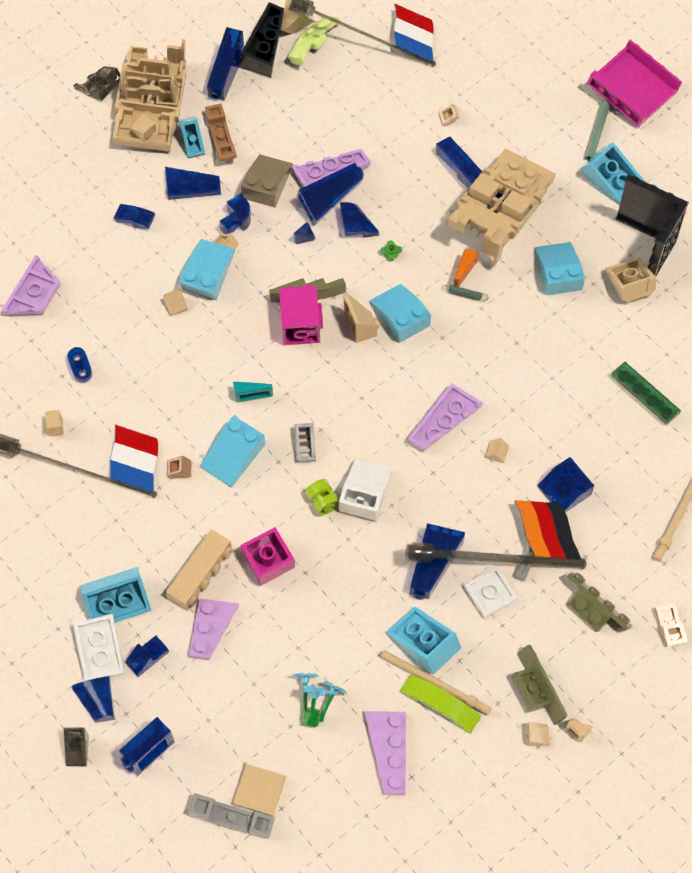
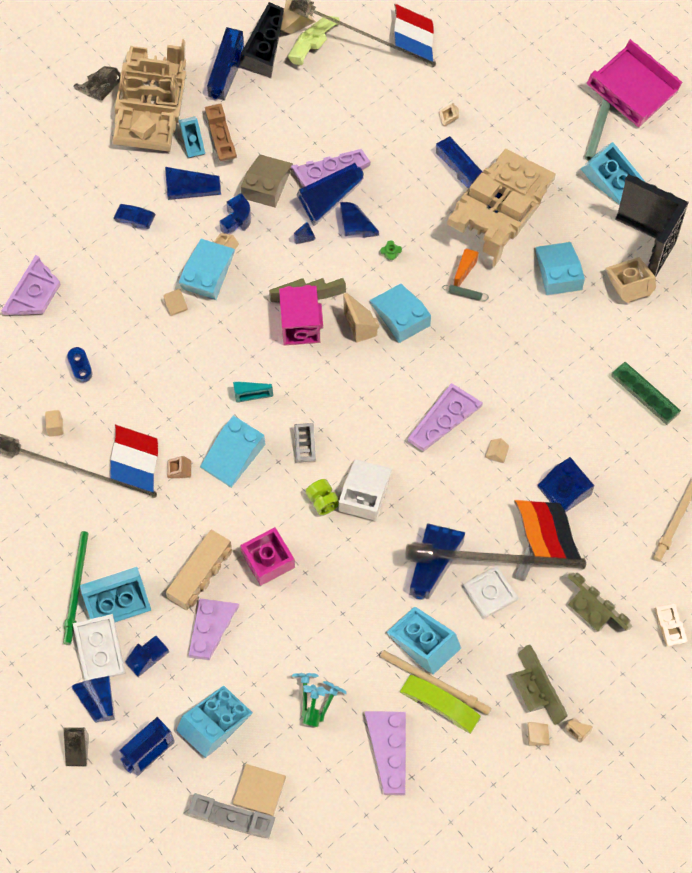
none -> green bar [63,531,89,645]
none -> medium azure slope [177,686,253,758]

